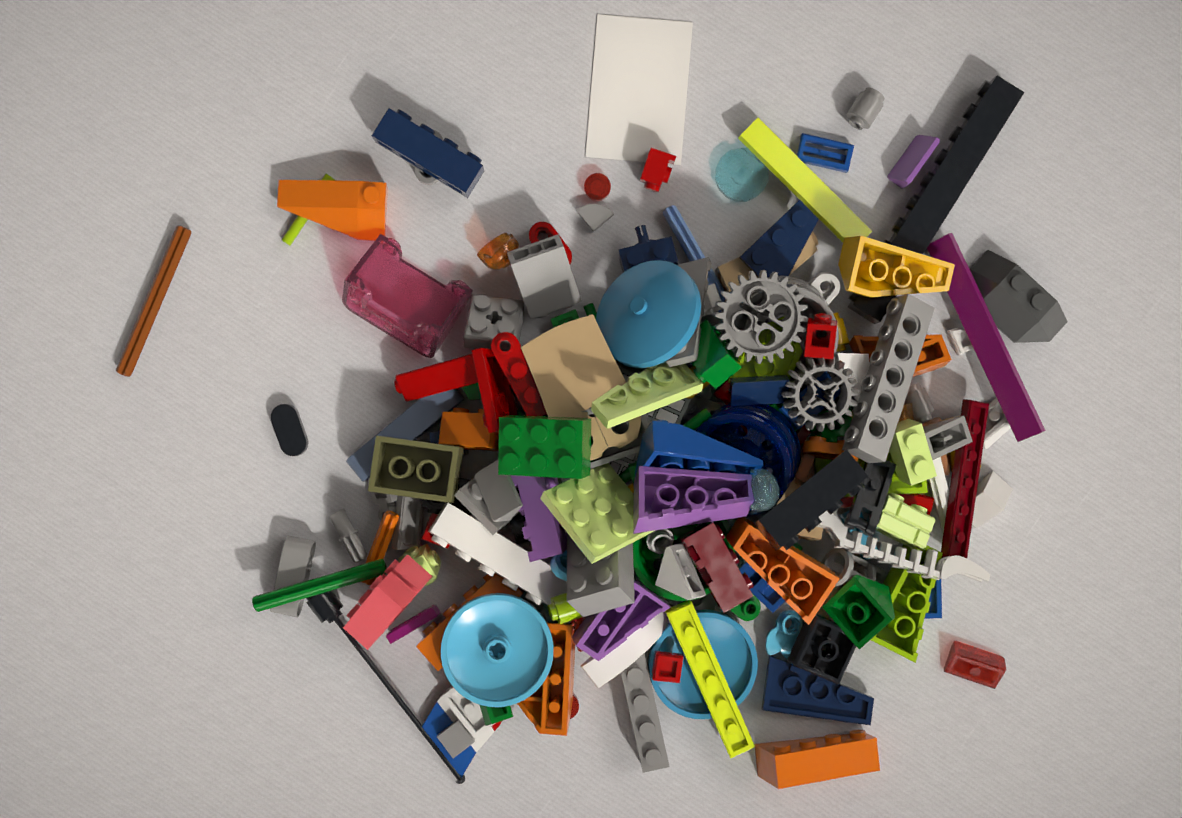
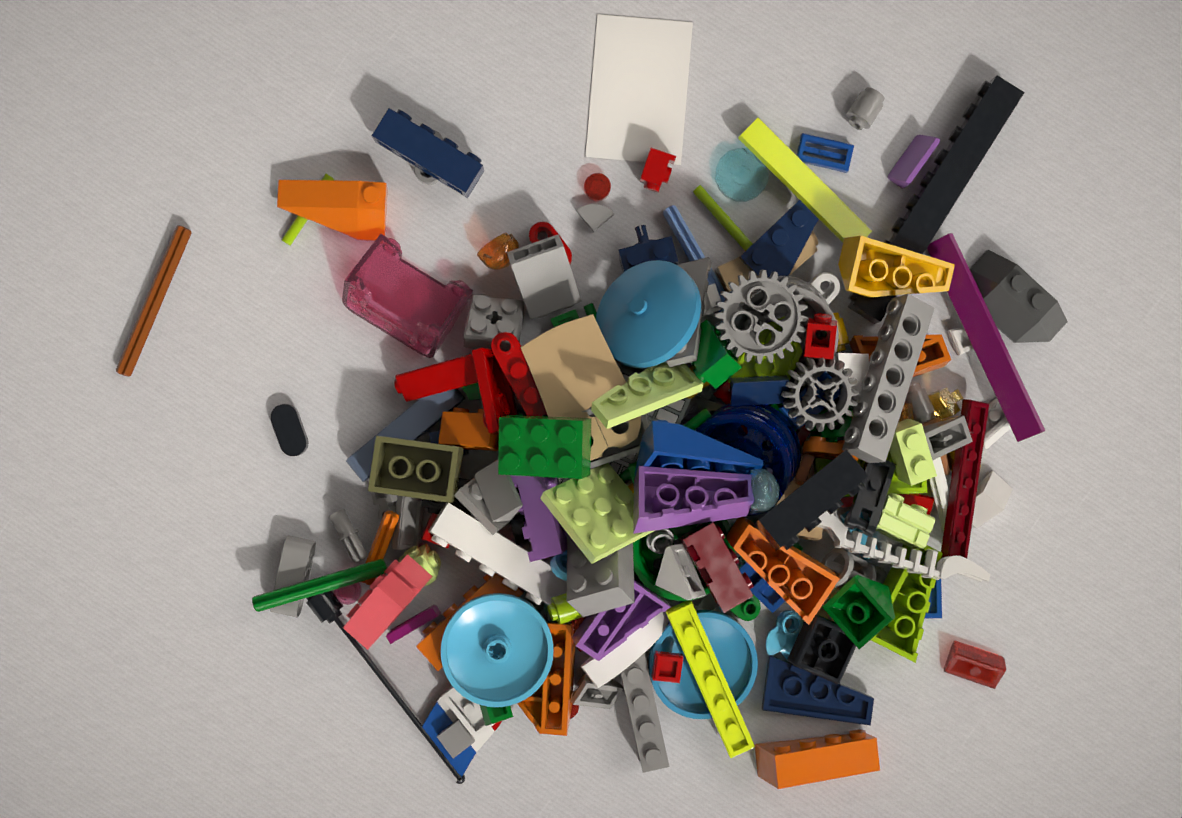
none -> clear pink plate [334,582,362,605]
none -> light grey slope [570,672,624,709]
none -> lime bar [693,185,753,251]
none -> clear yellow tile [928,387,963,420]

